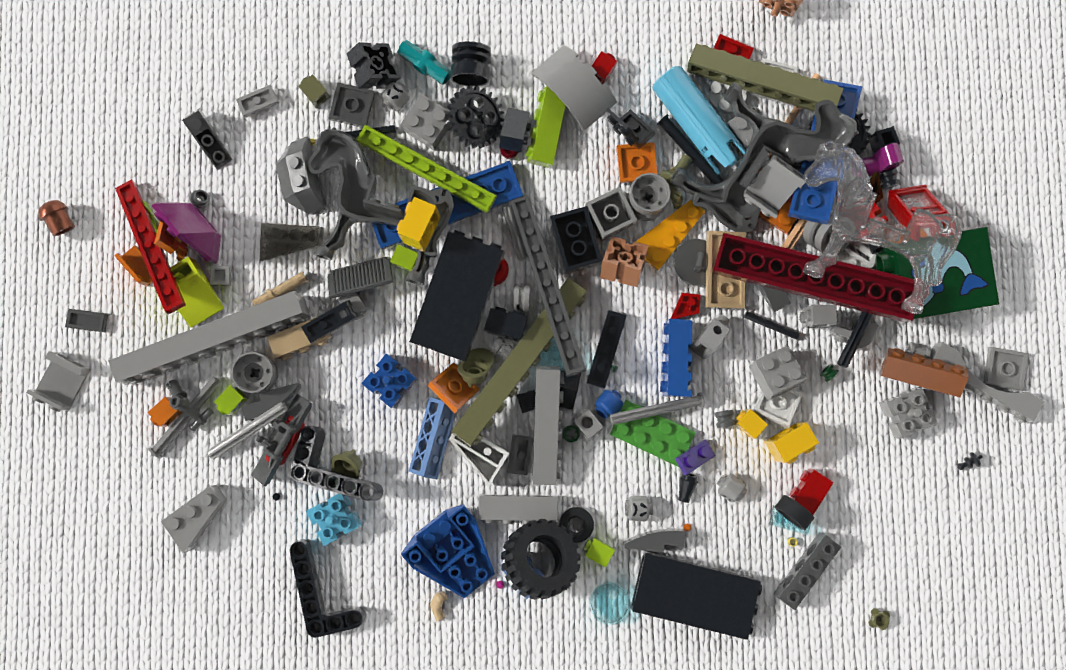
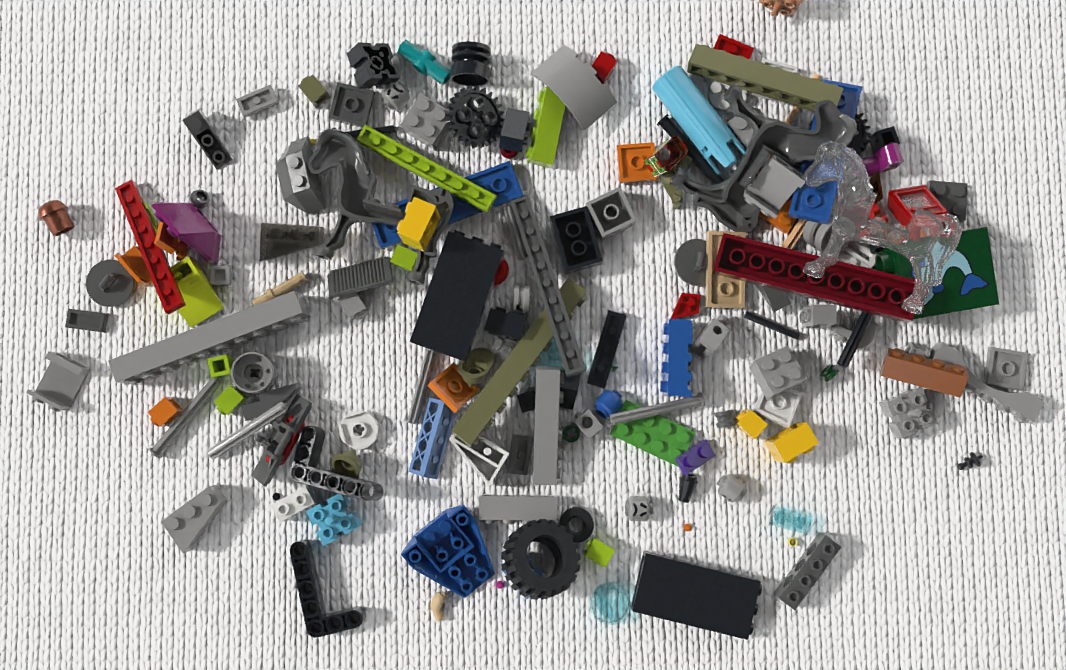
dark grey pin [166,379,214,432] -> none
tan brick [267,317,333,361] -> none
black plate [301,300,359,344] -> none
blue brick [361,354,418,408] -> none
nougat brick [600,236,649,287] -> none
black bracket [605,108,656,149] -> none
dark grey slope [623,528,686,553] -> none
light grey wheel [626,173,671,221] -> none
light orange wing [632,200,705,271] -> none
black tyre [774,495,815,530] -> none
red brick [789,468,834,515] -> none
olive plate [868,608,890,630] -> none
black wheel [880,169,901,190] -> none
none -> dark grey shield [86,259,135,307]
none -> lime brick [207,354,234,379]
none -> white brick [270,485,319,523]
none -> white plate [339,411,379,450]
none -> light grey axle [407,349,436,424]
none -> clear red piece [643,136,688,177]
none -> dark grey plate [925,180,968,222]

